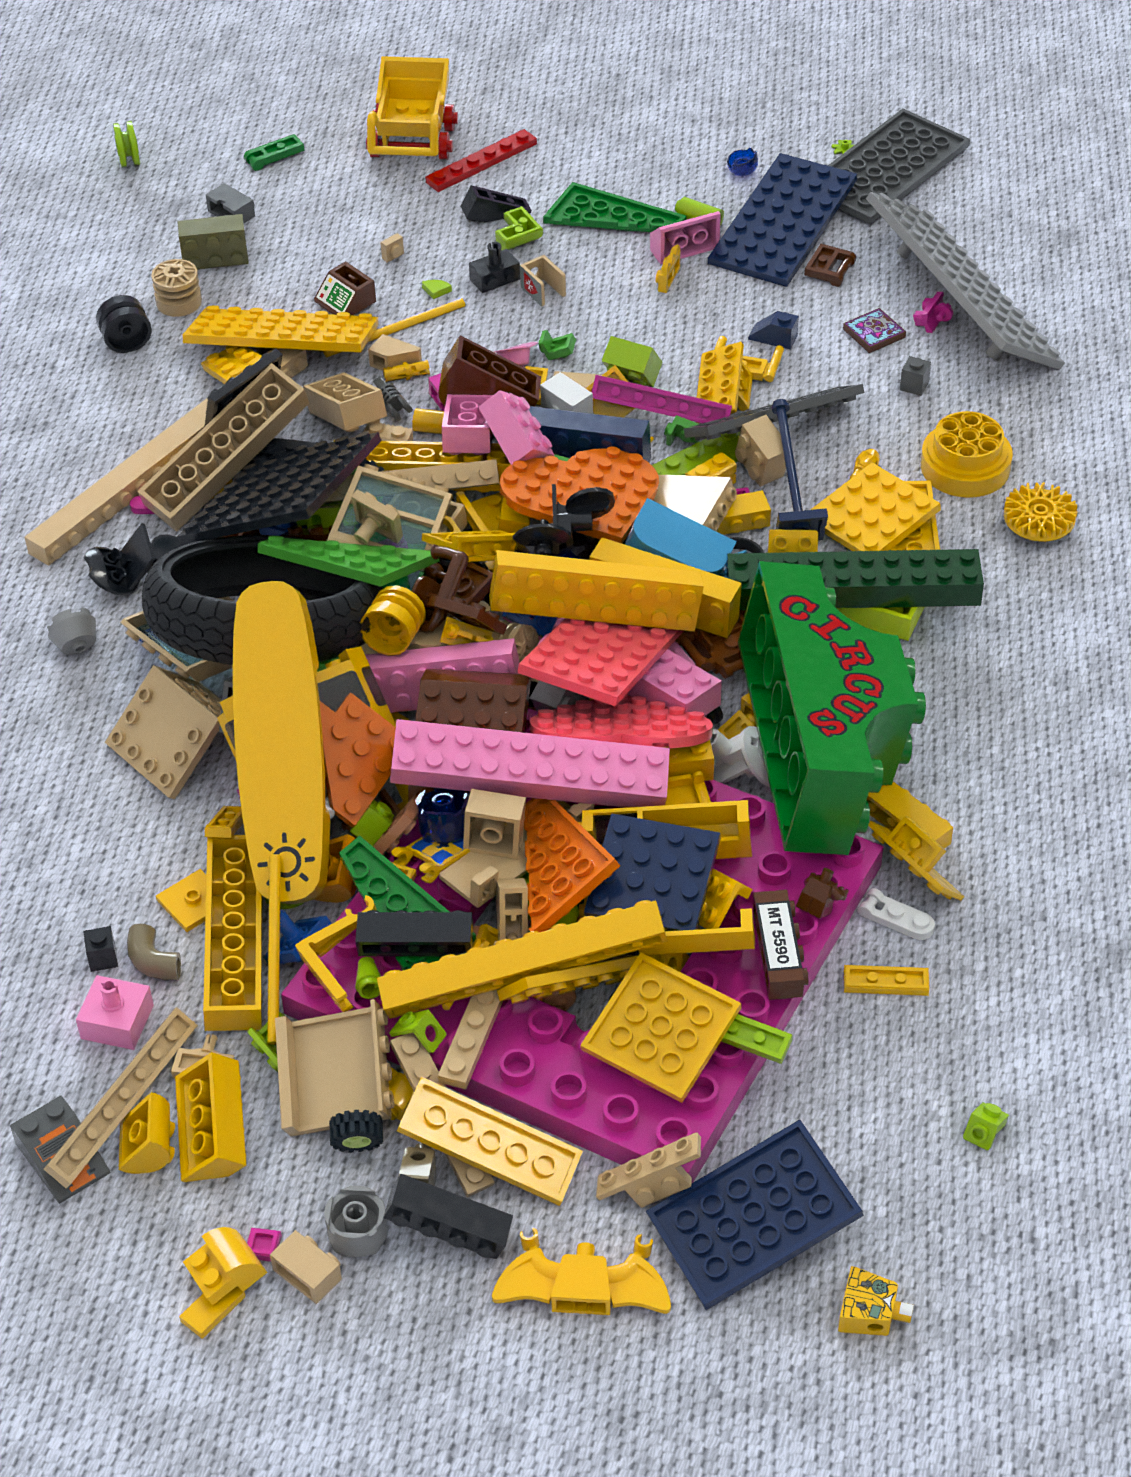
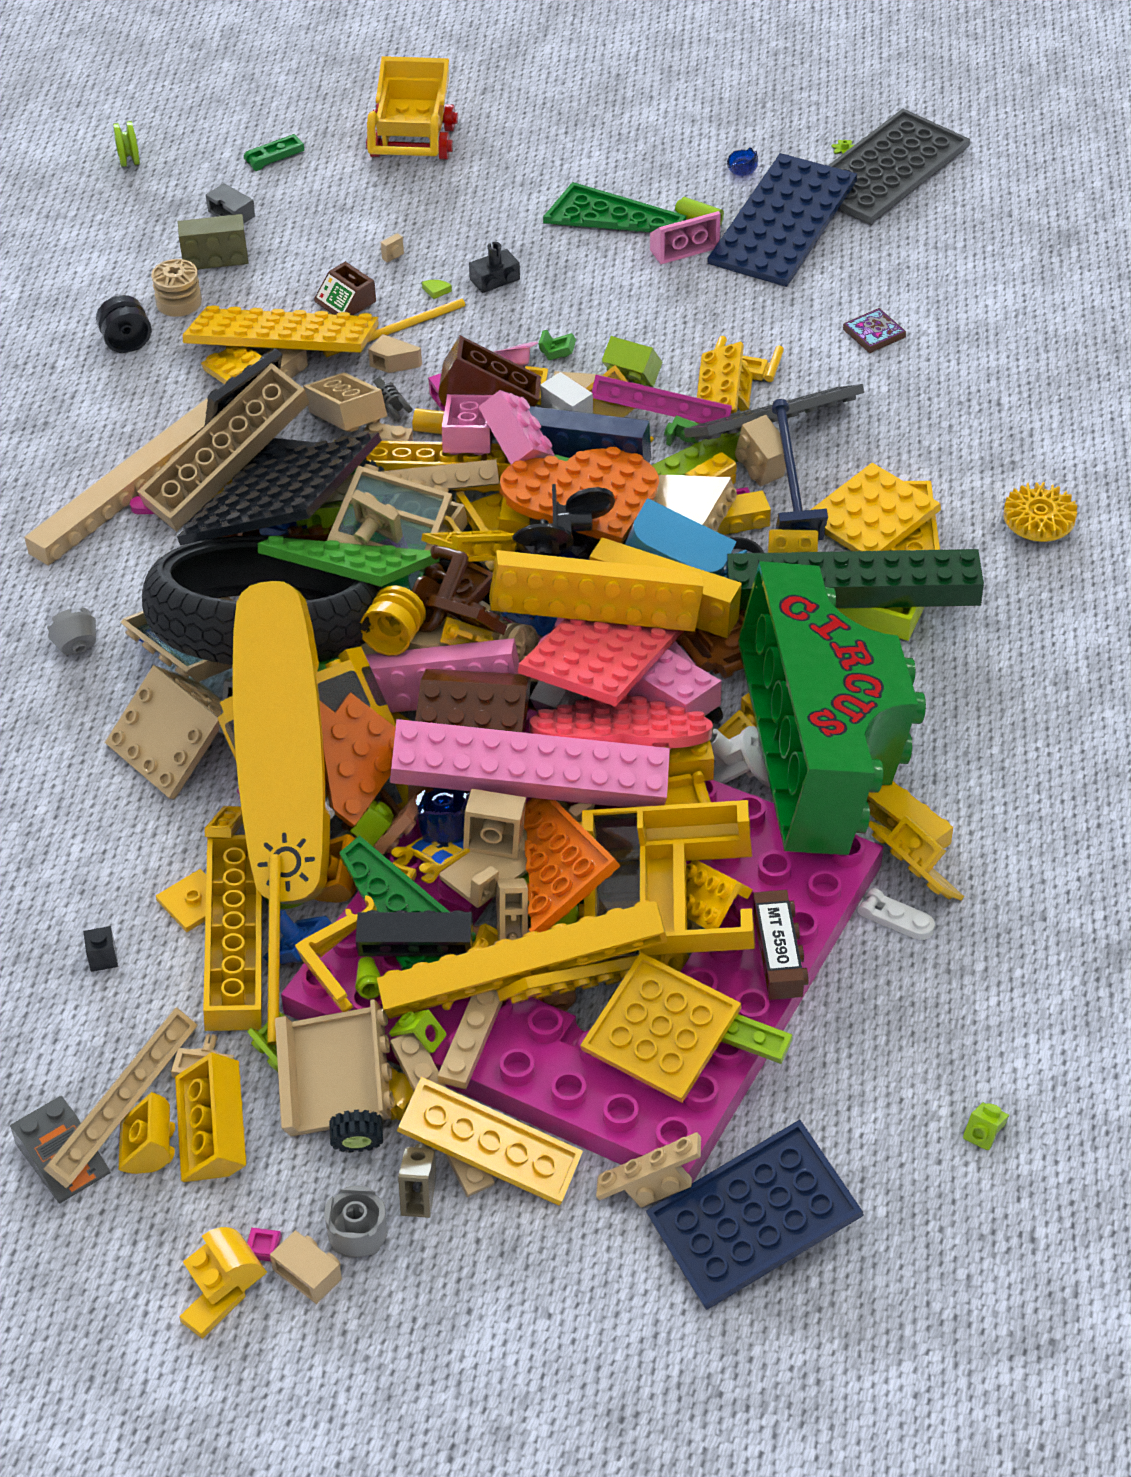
bright pink brick [76,975,154,1050] -> none
black piece [84,523,186,596] -> none
dark tan cylinder [127,924,181,980] -> none
yellow pin [383,360,430,382] -> none
black brick [383,1173,513,1259] -> none
red plate [425,129,537,192] -> none
black slope [460,185,532,223] -> none
yellow torso [492,1228,671,1315] -> none
lime brick [495,206,543,250] -> none
tan piece [520,255,566,306] -> none
dark blue plate [584,813,721,932] -> none
yellow plate [655,244,681,293] -> none
dark blue slope [748,311,799,350] -> none
reddish brown piece [796,868,849,919] -> none
reddish brown plate [804,243,857,287] -> none
yellow torso [838,1266,914,1336] -> none
yellow tile [844,965,929,996] -> none
yellow piece [850,448,880,479] -> none
light grey piece [866,192,1065,370] -> none
dark grey brick [900,356,931,396] -> none
dark pink hips [913,292,954,333] -> none
yellow wheel [920,411,1013,498] -> none

